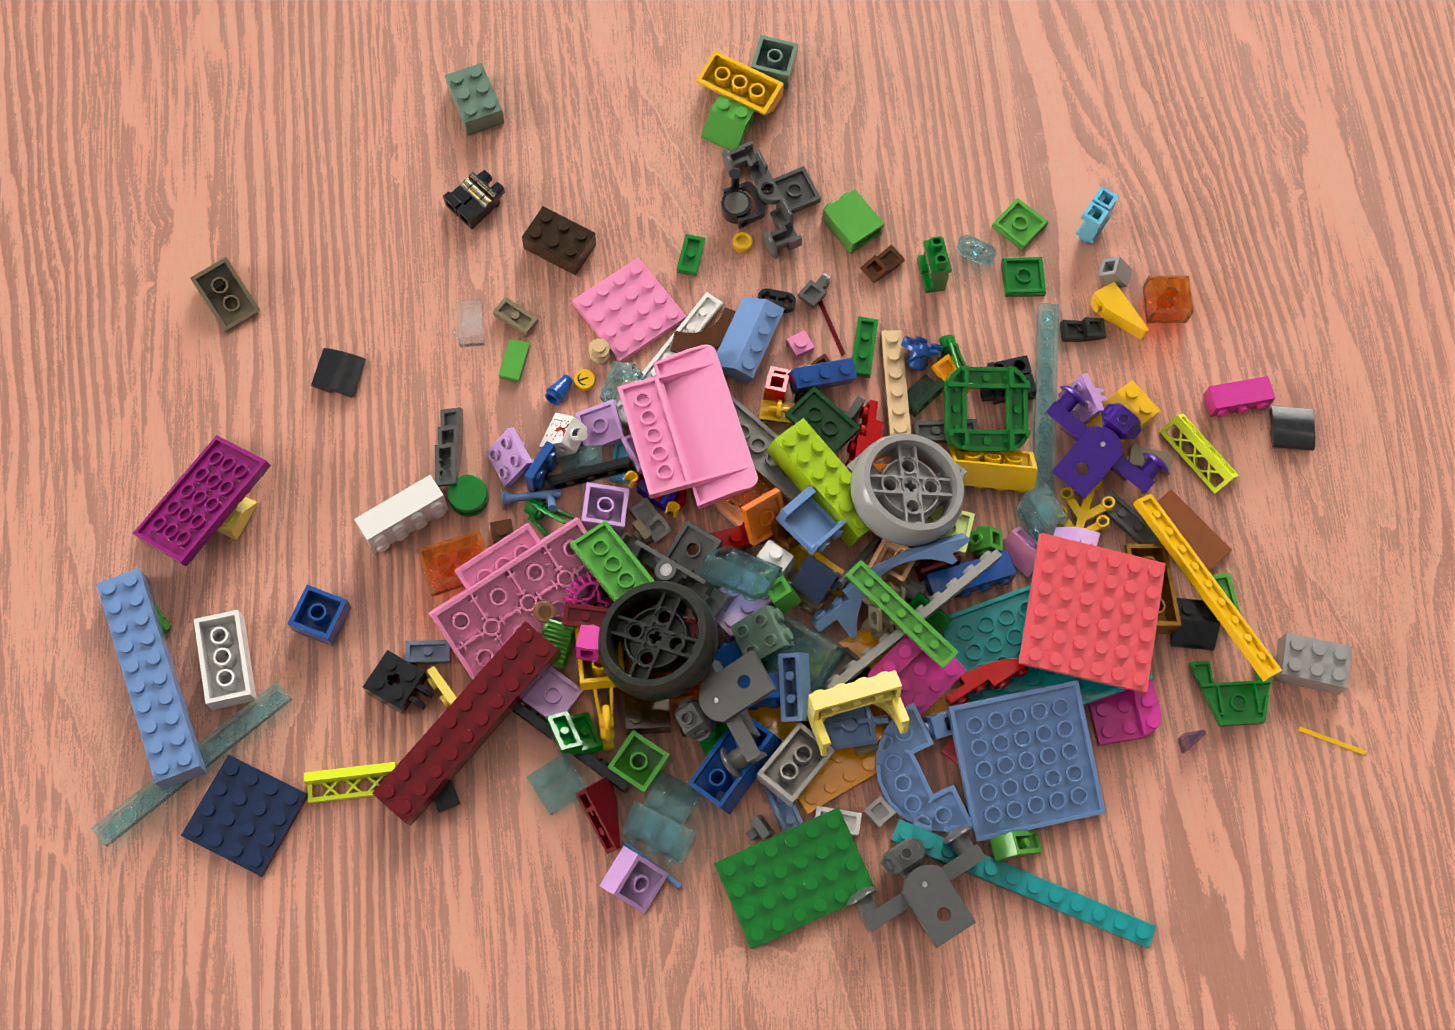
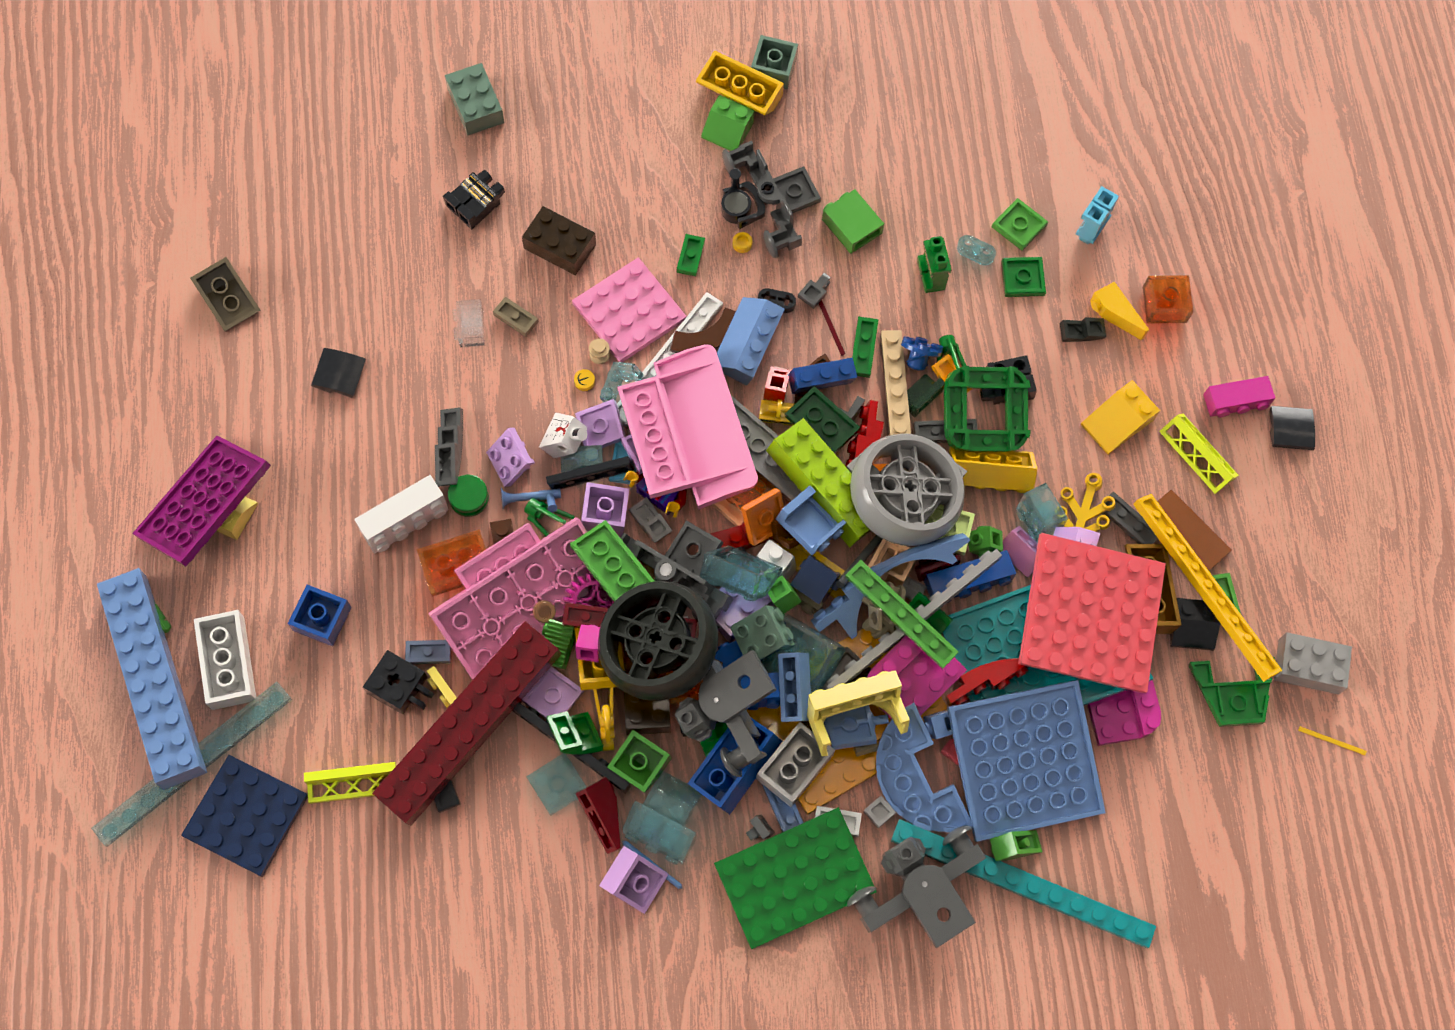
bright green tile [499,339,530,382] -> none
blue plate [524,441,558,492] -> none
blue cone [545,374,573,405] -> none
dark tan plate [632,519,652,545] -> none
bright pink plate [786,330,814,359] -> none
reddish brown slope [860,244,905,283] -> none
clear light blue plate [1032,303,1059,497] -> none
dark purple piece [1044,385,1169,499] -> none
lavender plate [1058,373,1107,425] -> none
light grey brick [1098,257,1132,288] -> none
dark tan plate [1128,444,1173,475] -> none
slope [1178,730,1206,754] -> none

